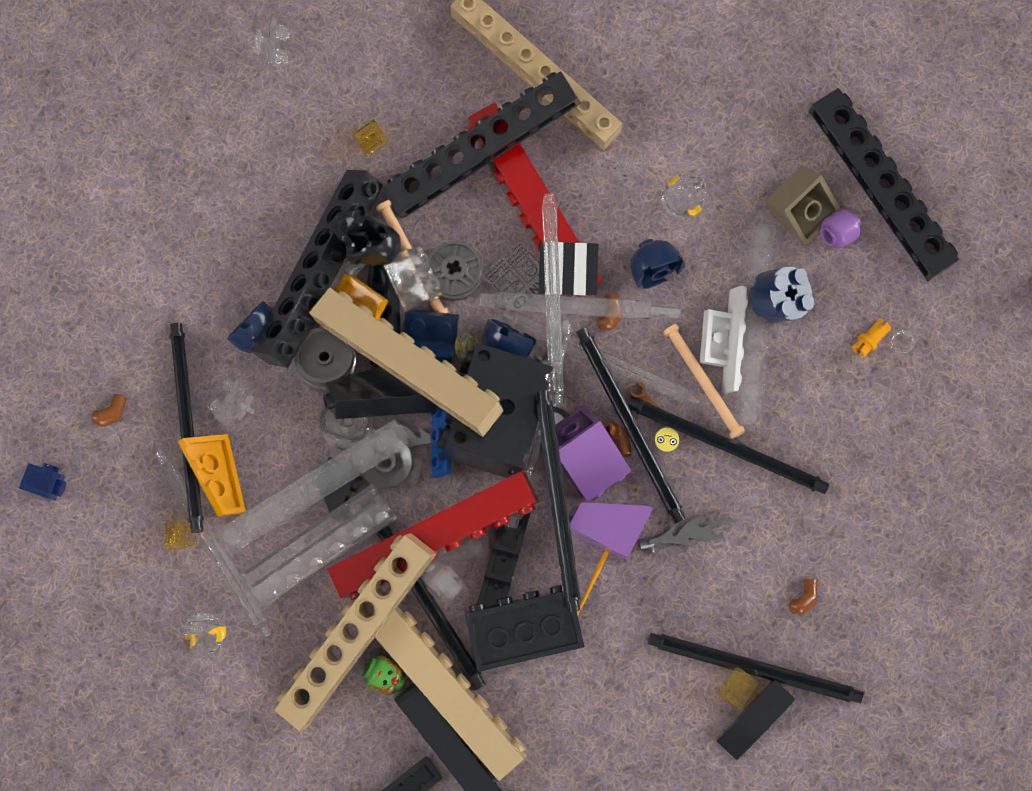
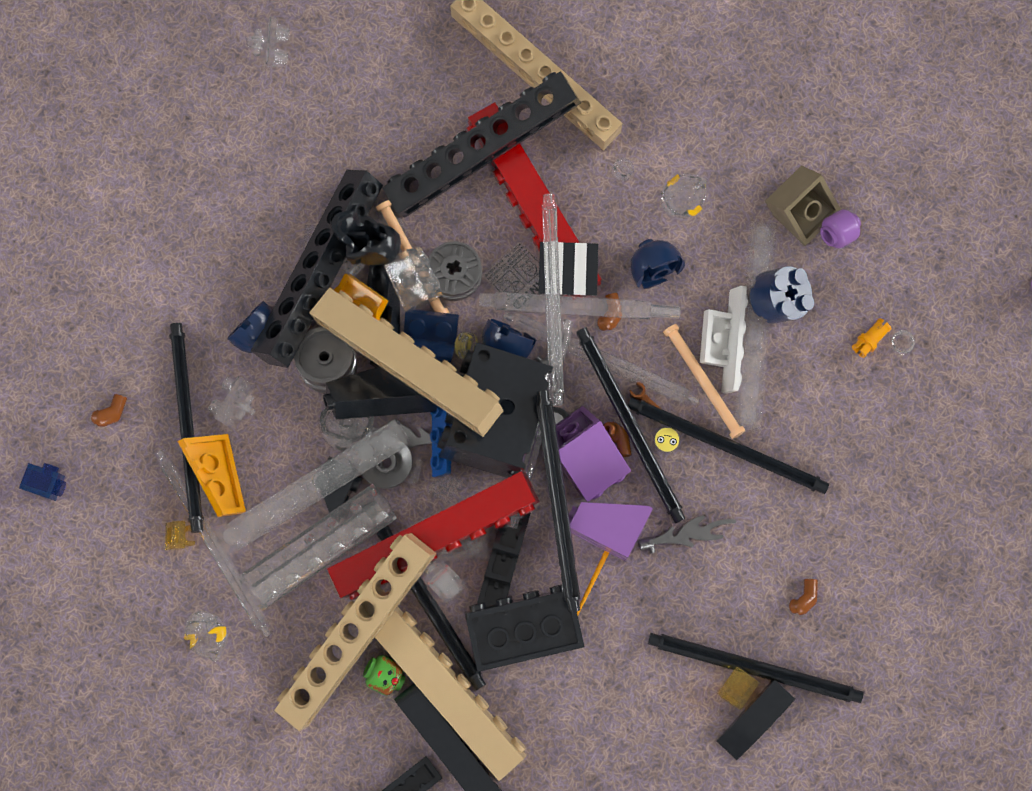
clear yellow tile [353,119,388,156] -> none
black brick [809,88,959,282] -> none

